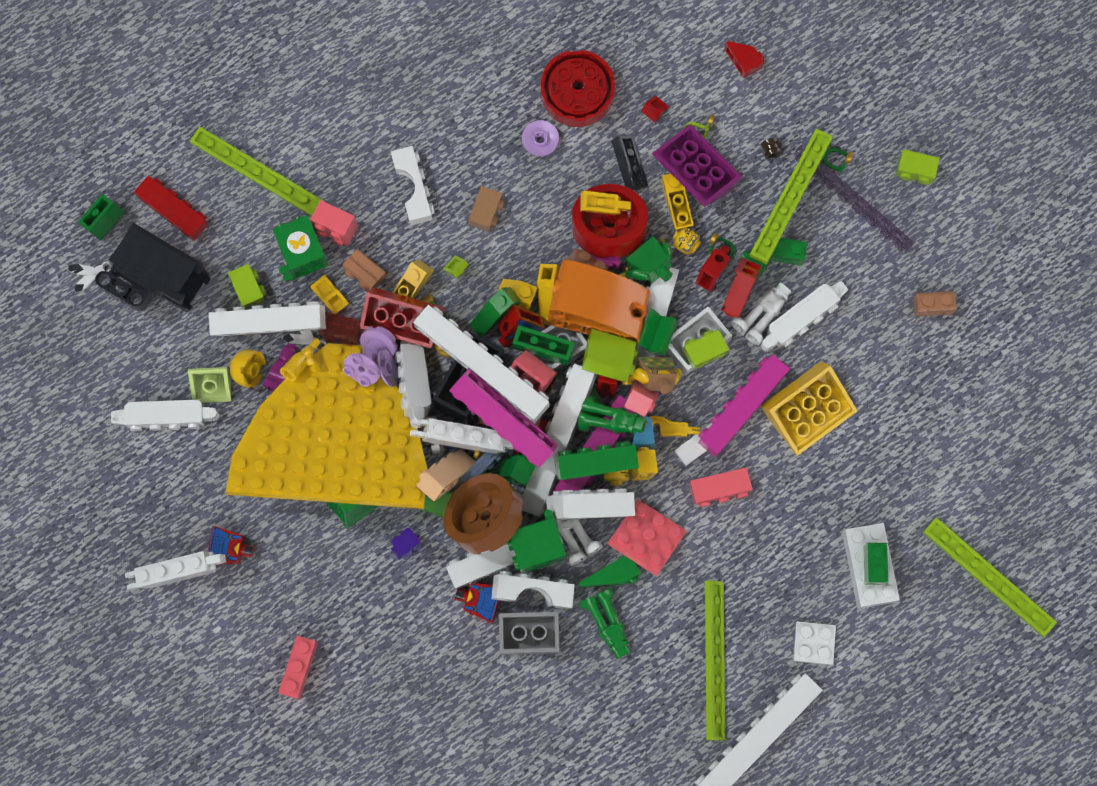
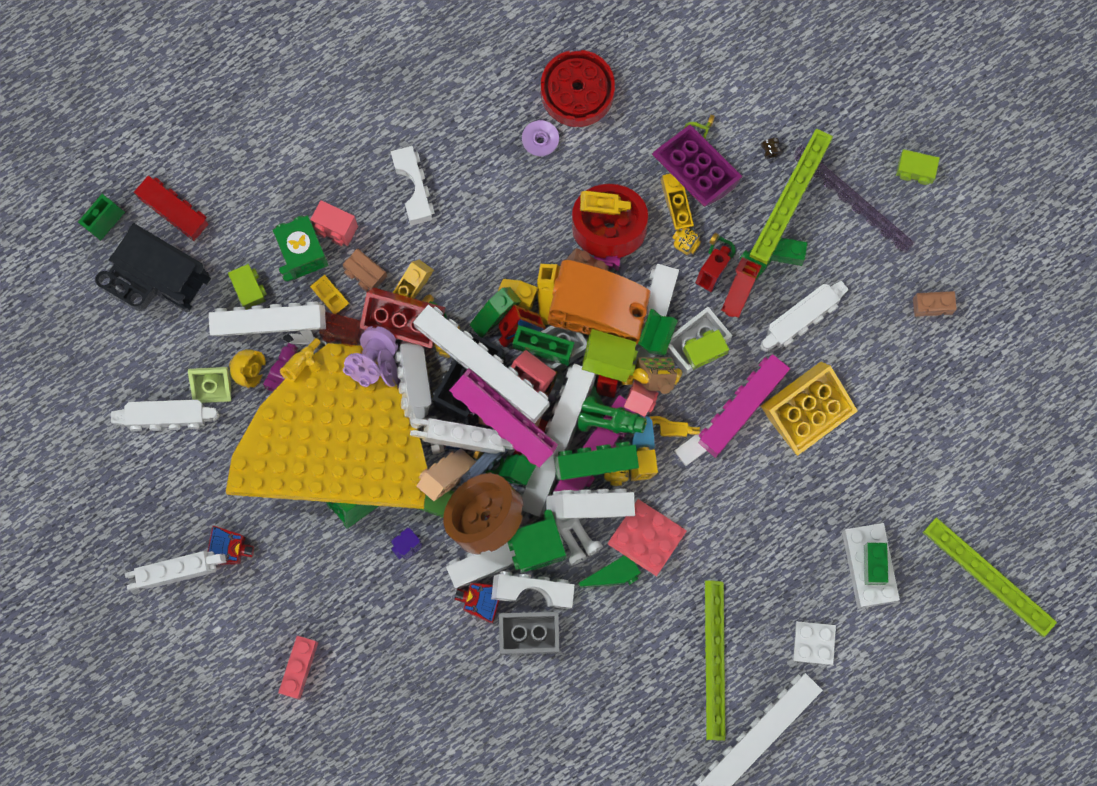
white piece [68,261,111,292] -> none
lime plate [189,127,325,217] -> none
lime plate [443,255,469,279] -> none
medium nougat brick [468,186,505,232] -> none
green piece [579,587,631,659] -> none
black slope [611,135,648,190] -> none
green torso [620,236,673,283] -> none
red slope [641,95,669,122] -> none
coral brick [689,467,753,508] -> none
red slope [724,41,764,78] -> none
white piece [731,283,791,345] -> none
green piece [823,148,853,172] -> none

